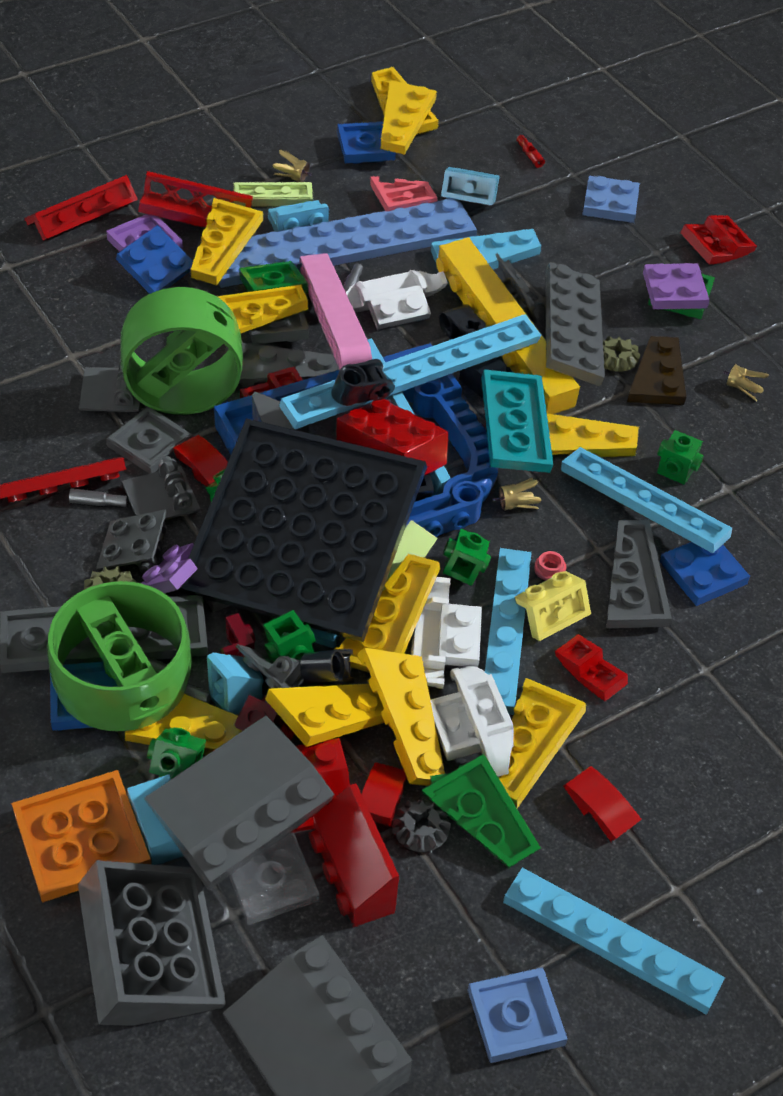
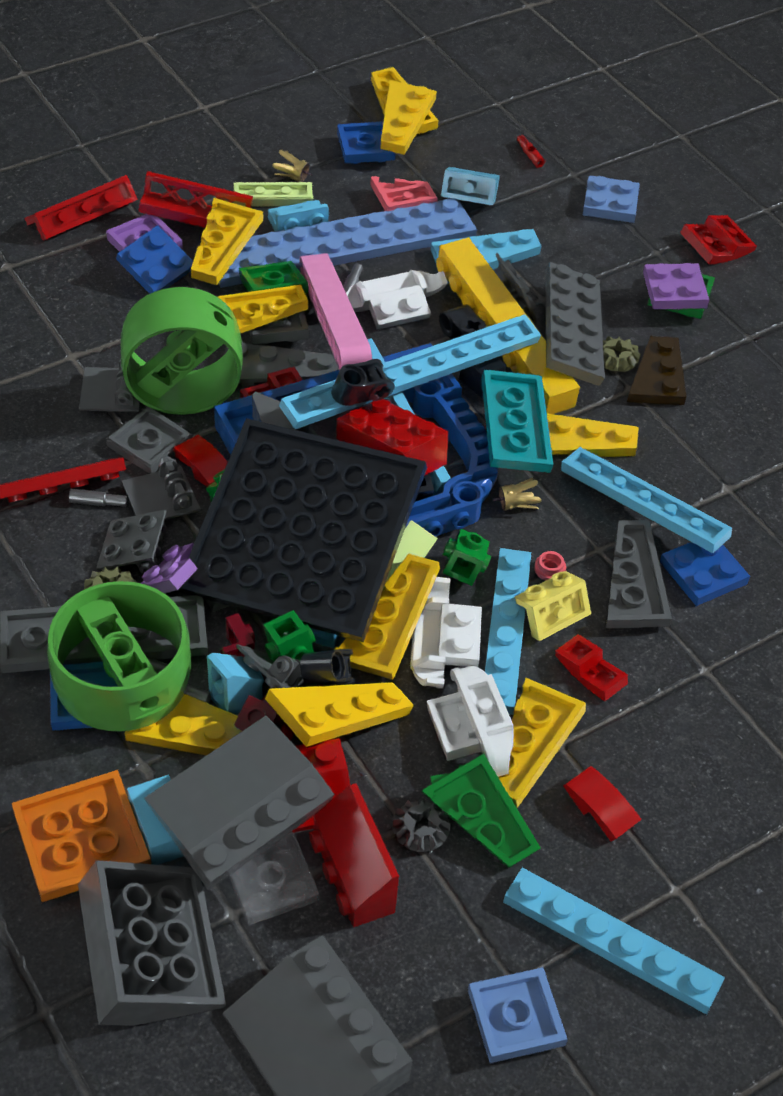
green brick [147,728,206,779] -> none
yellow wing [357,648,445,786] -> none
red slope [362,762,407,826] -> none
green brick [657,430,704,485] -> none
pearl gold piece [723,364,769,401] -> none

